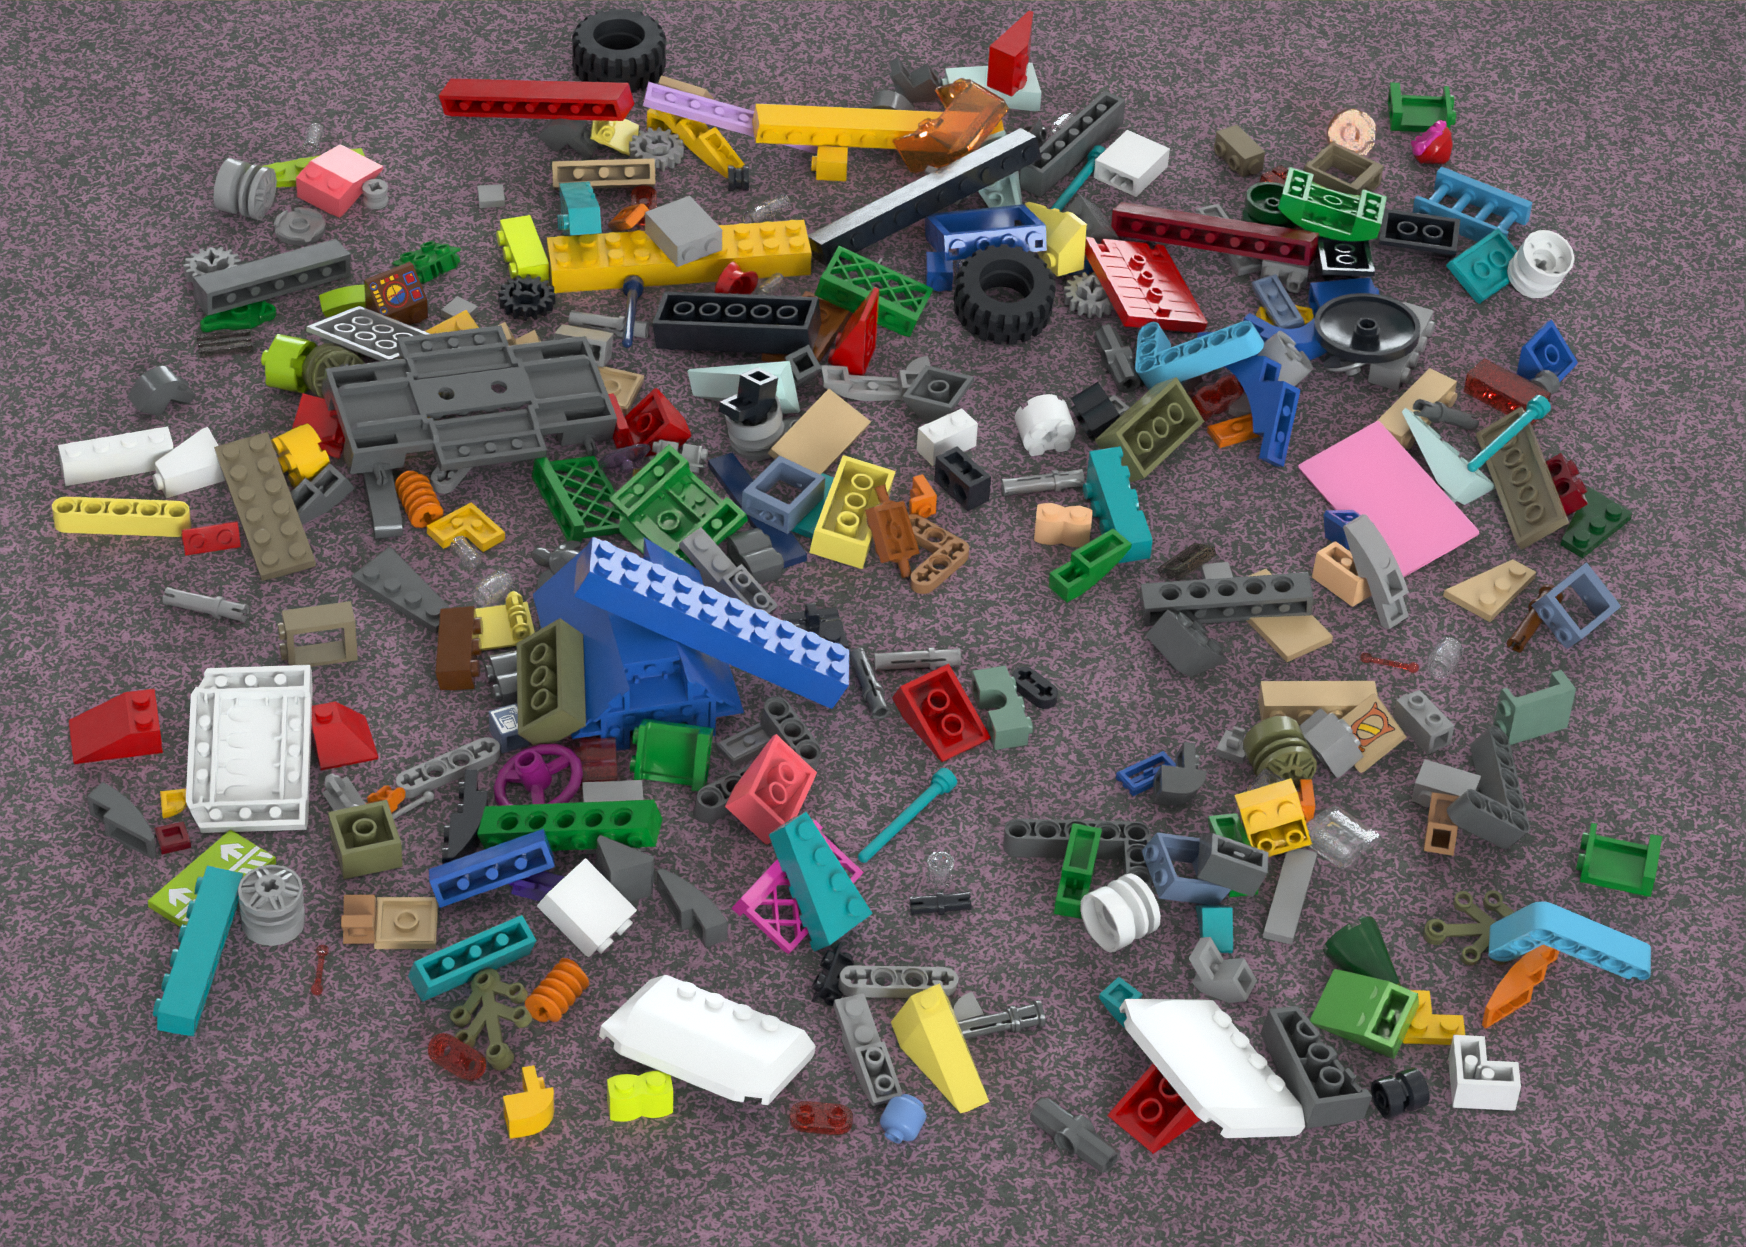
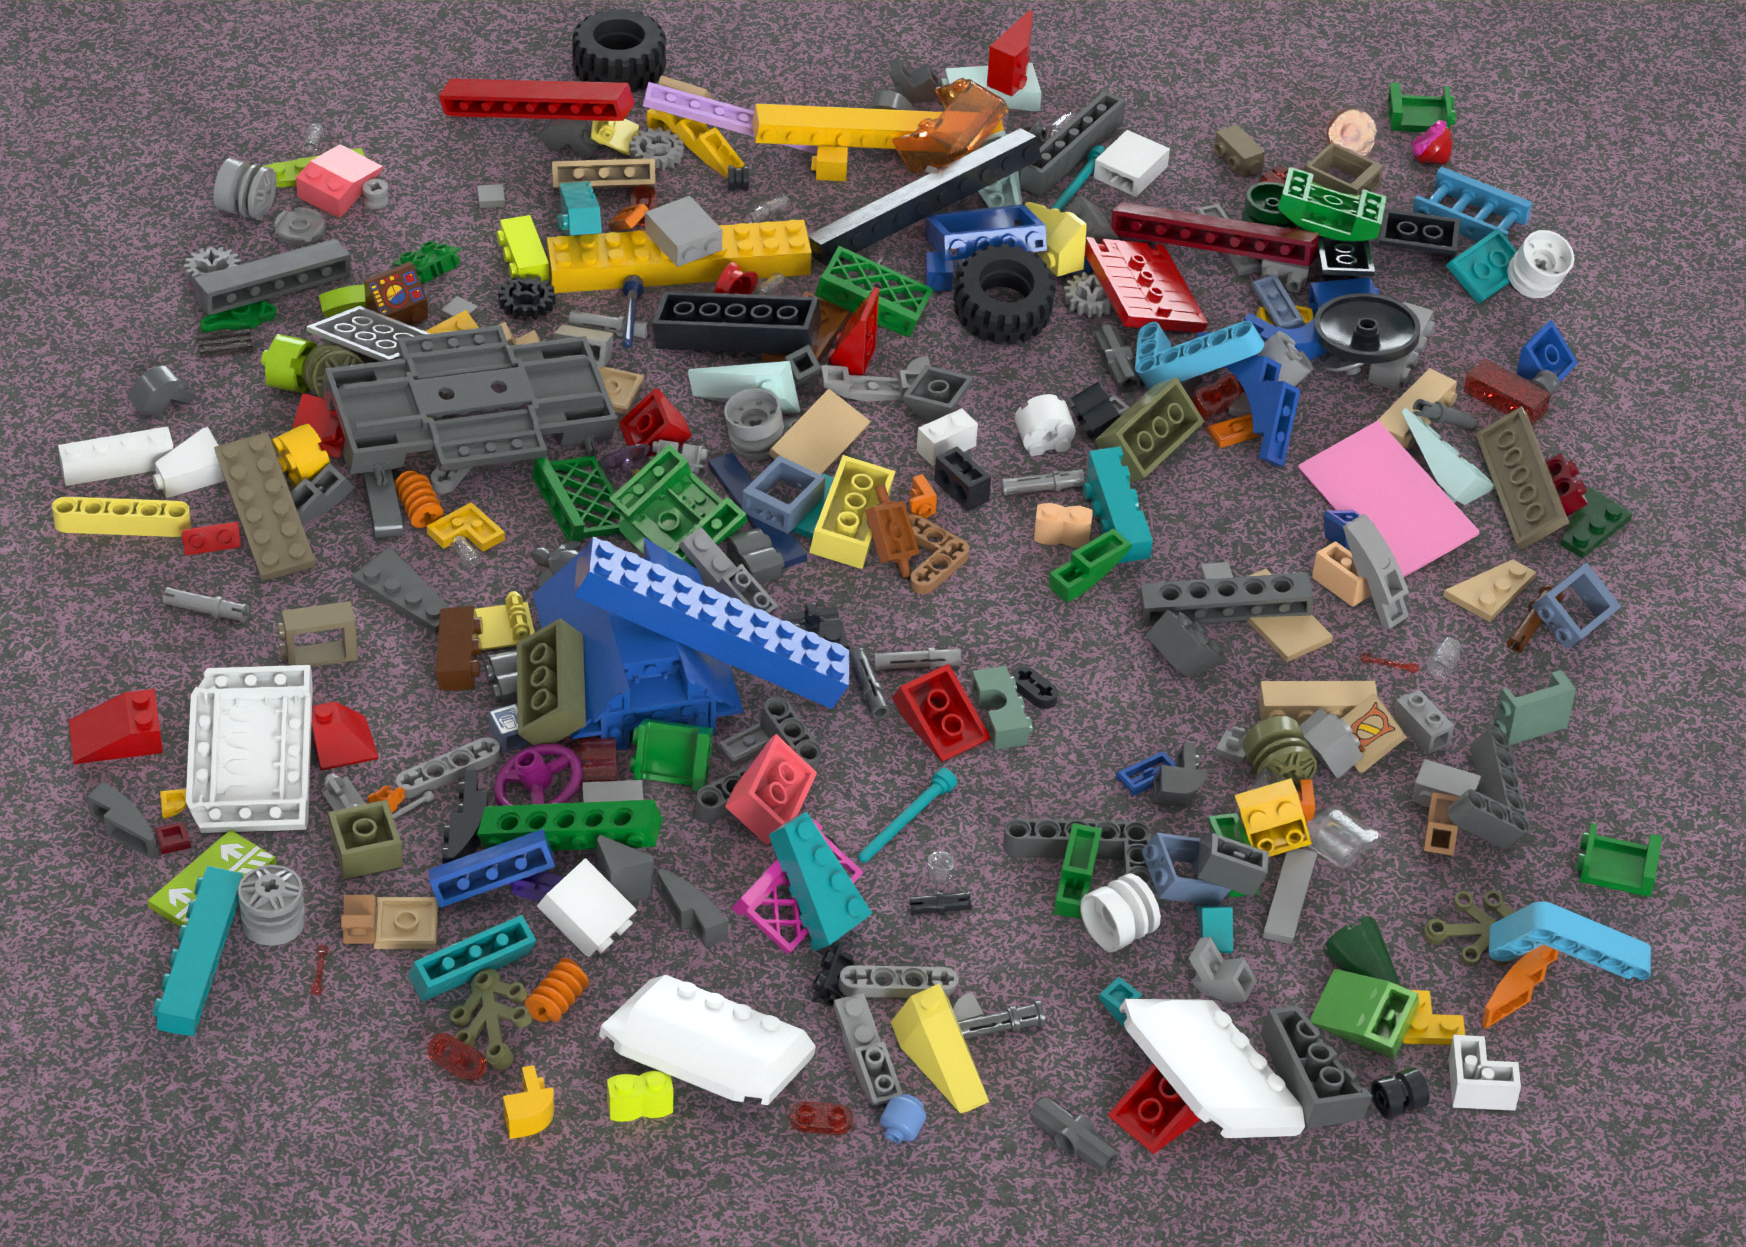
clear brick [471,570,514,608] -> none
red tile [608,393,629,449] -> none
black brick [718,367,778,424] -> none
clear smoke tile [1157,543,1217,581] -> none
teal piece [1467,395,1551,472] -> none

